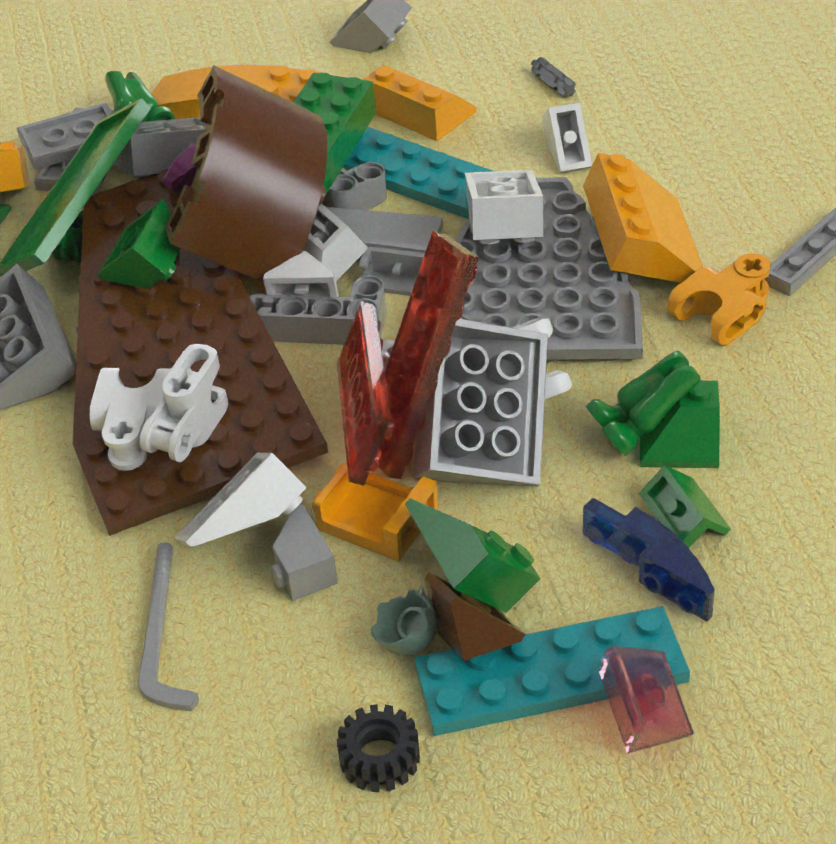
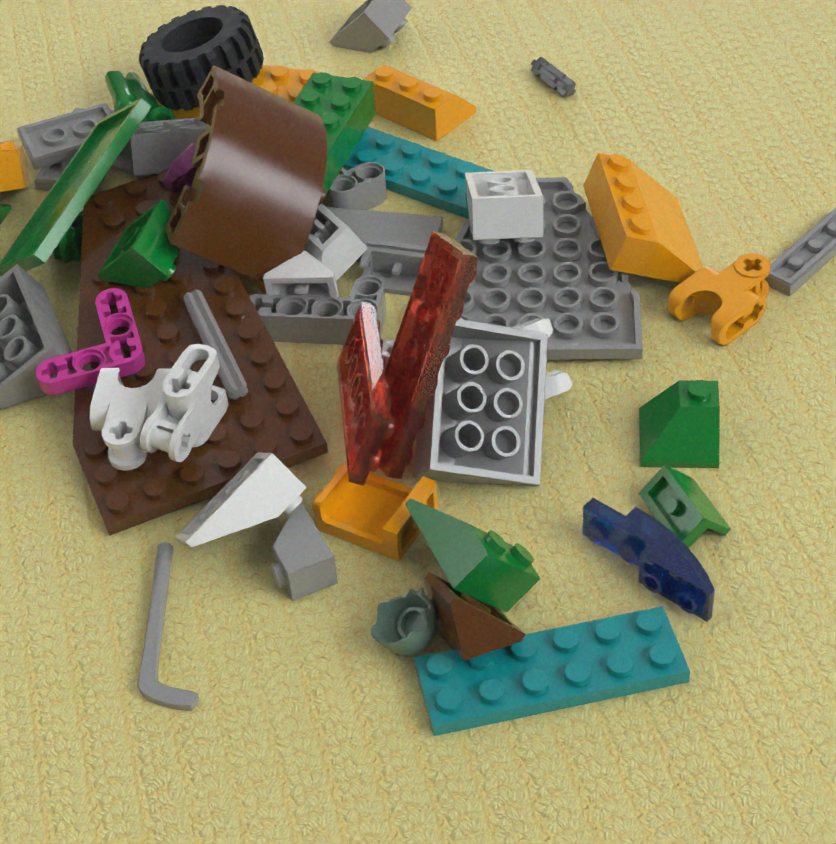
black tyre [337,704,420,792] -> none
white slope [542,103,592,173] -> none
green piece [586,350,701,456] -> none
clear pink slope [599,646,694,754] -> none
none -> dark pink beam [36,288,145,395]
none -> black tyre [139,5,264,111]
none -> light grey axle [183,289,248,400]

